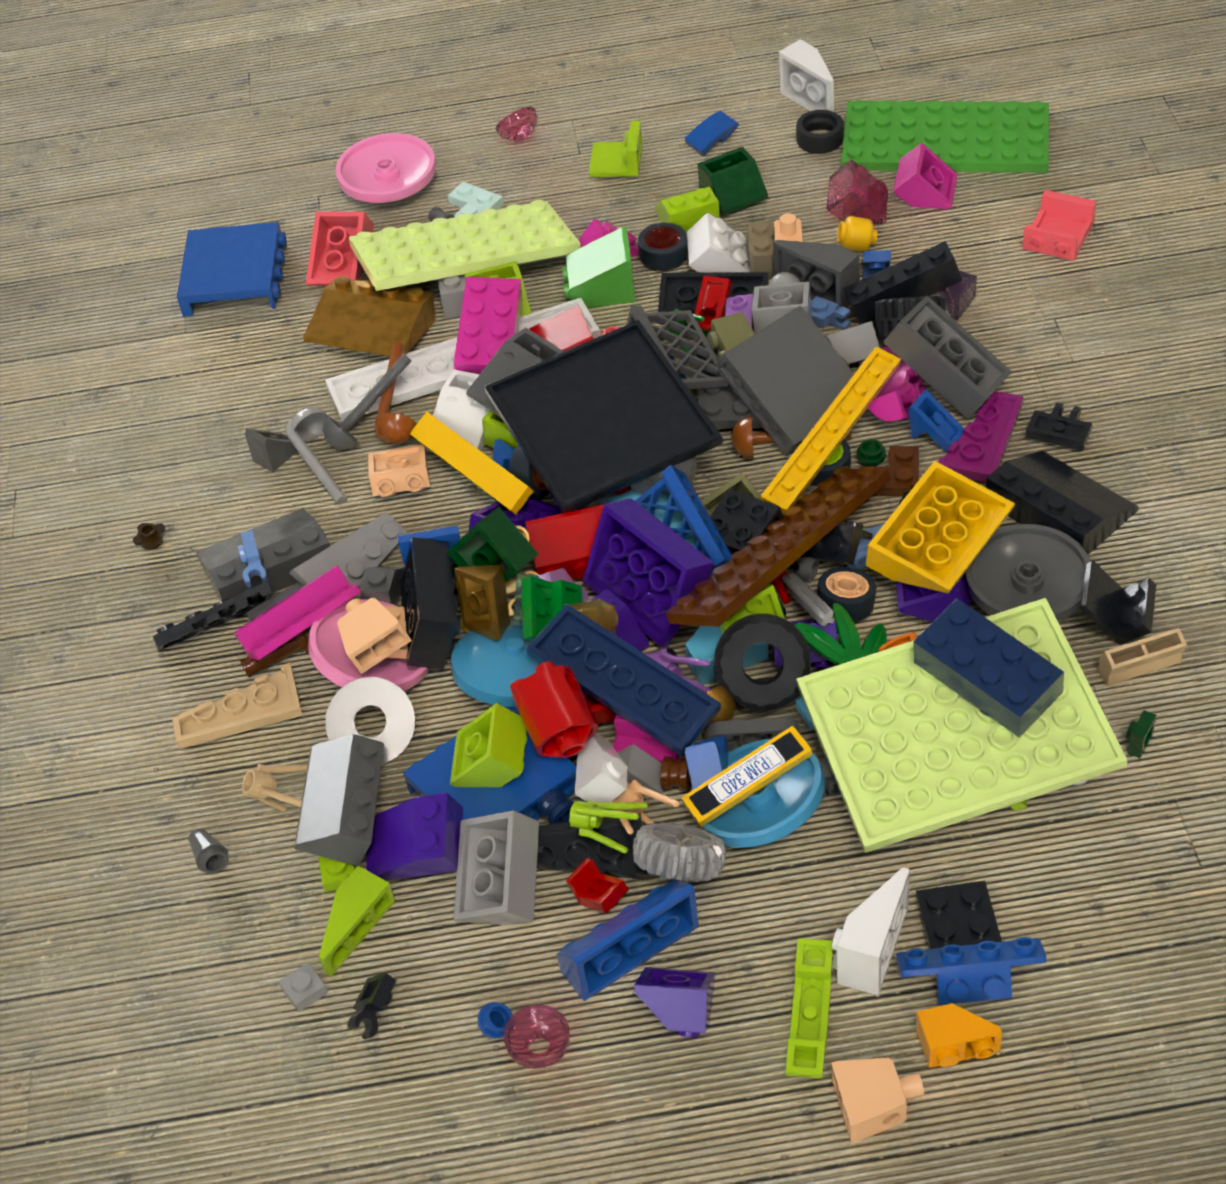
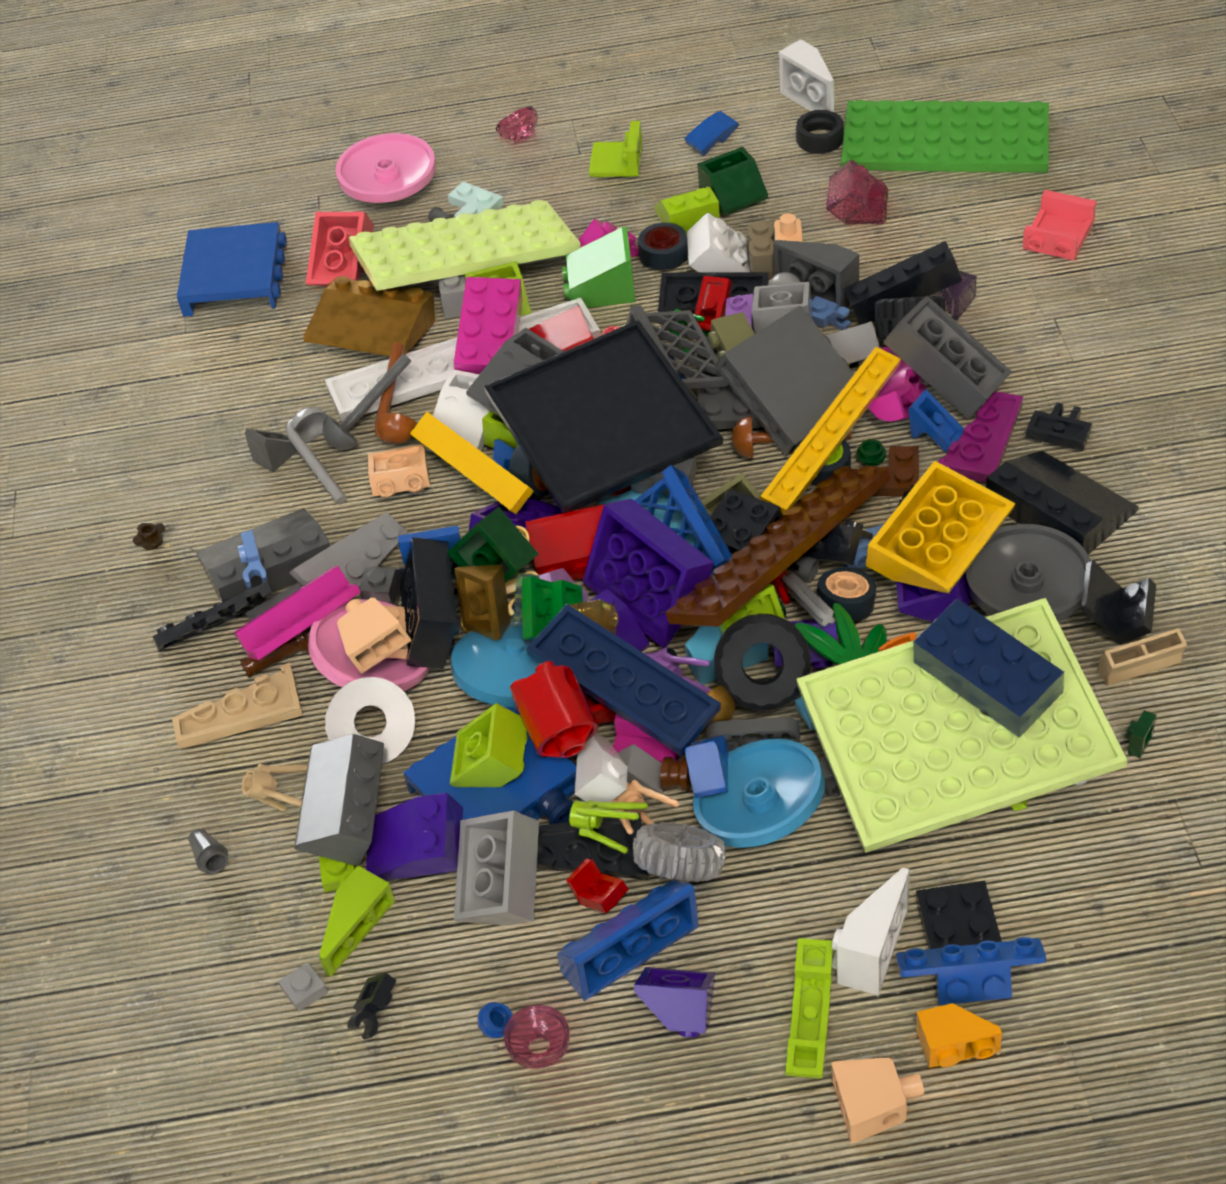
tile [681,726,813,827] -> none
yellow head [837,216,878,253] -> none
blue slope [862,250,891,279] -> none
dark pink slope [893,143,958,209] -> none

